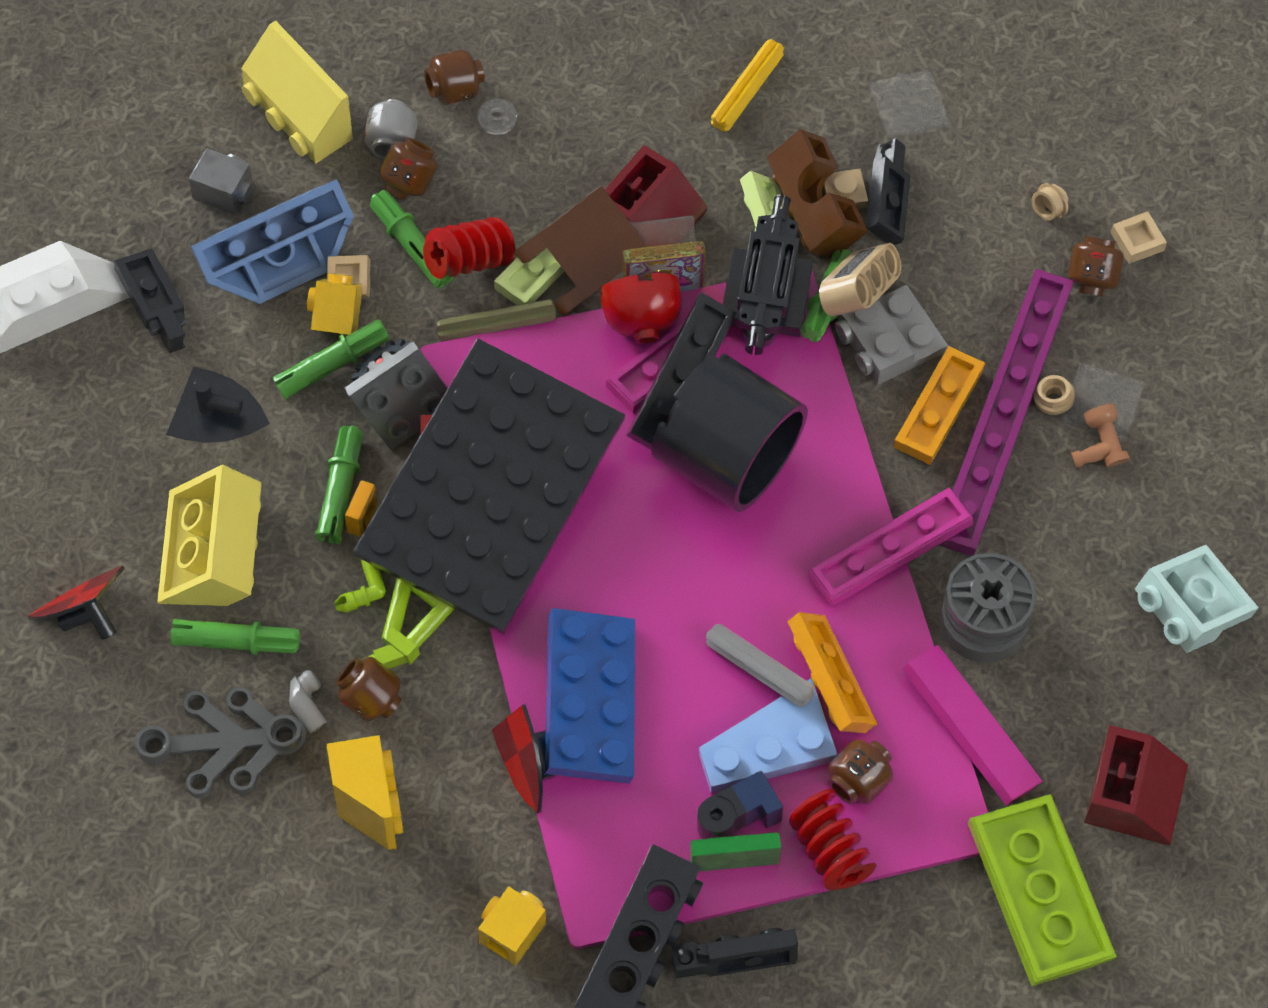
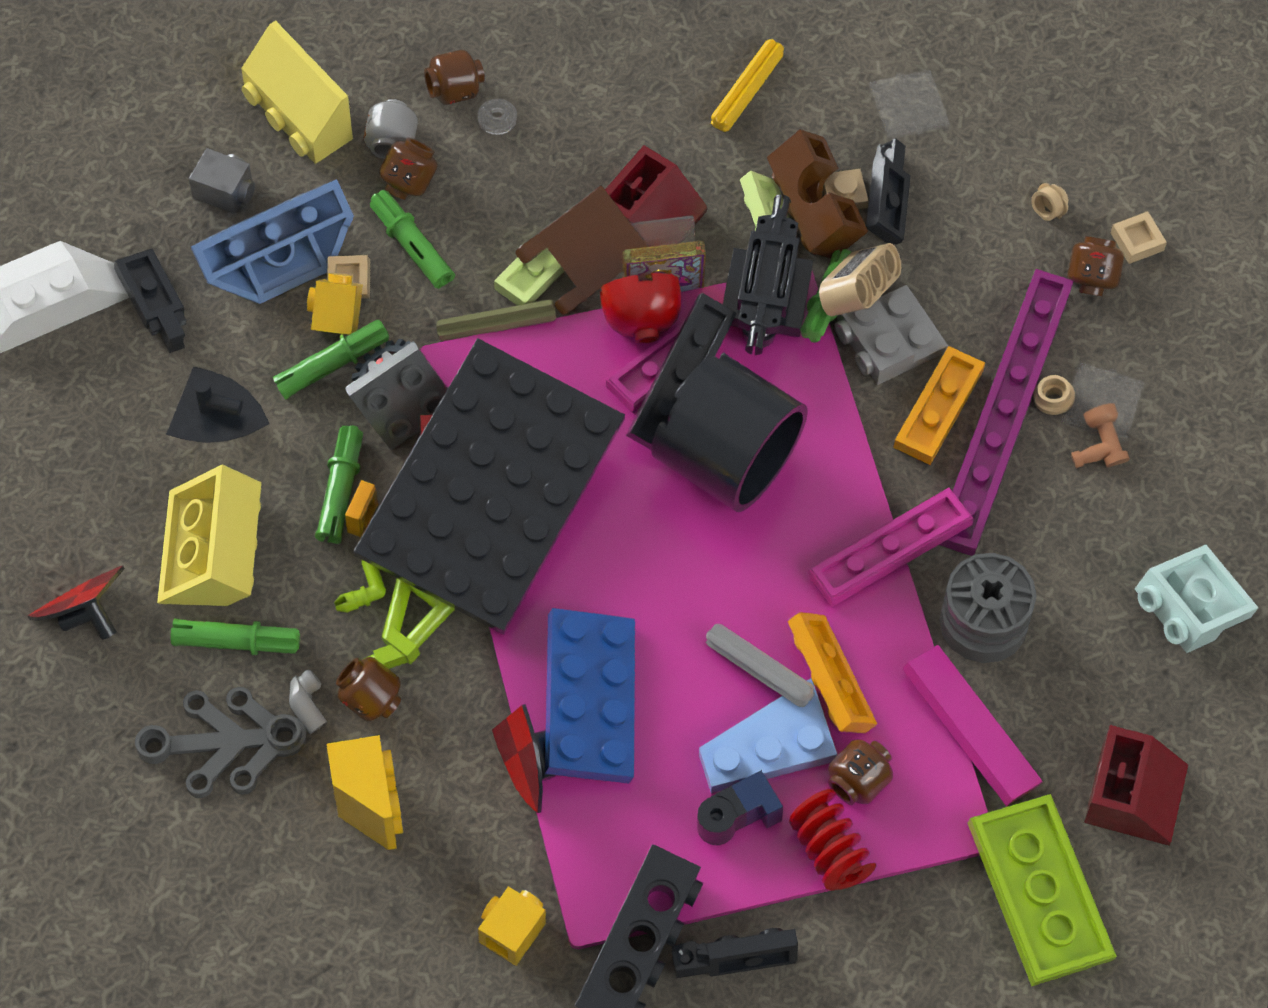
red piece [423,217,516,279] -> none
green tile [689,832,781,872] -> none

